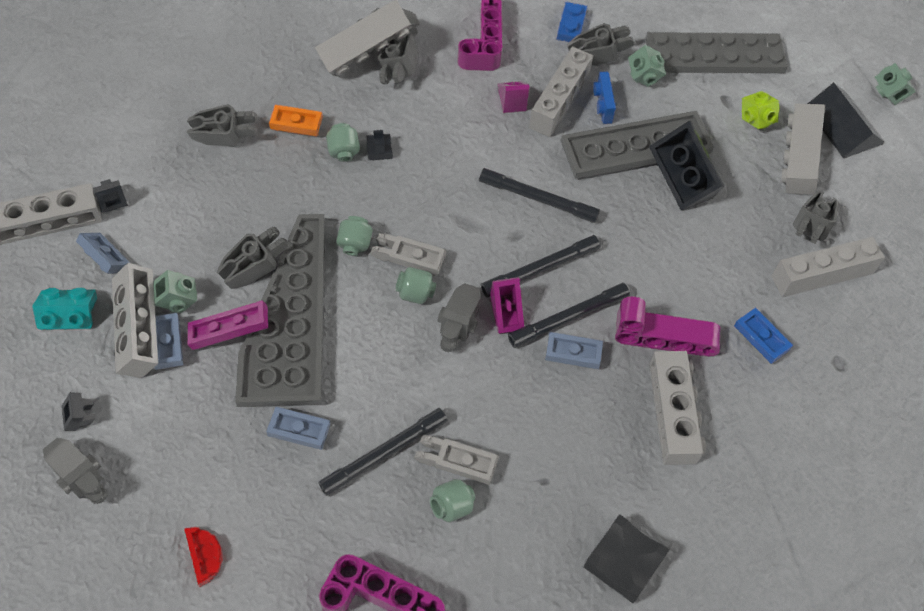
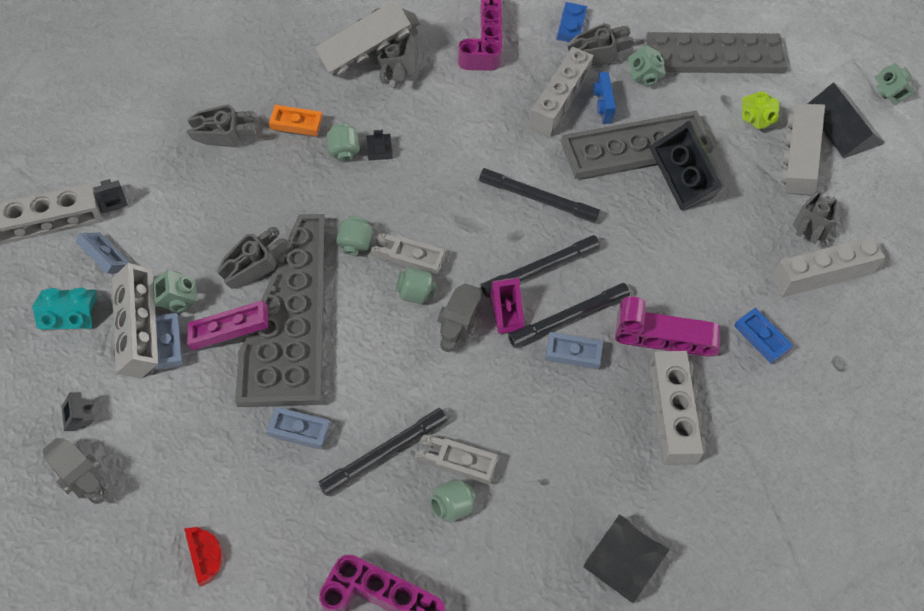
magenta slope [498,81,529,113] -> none

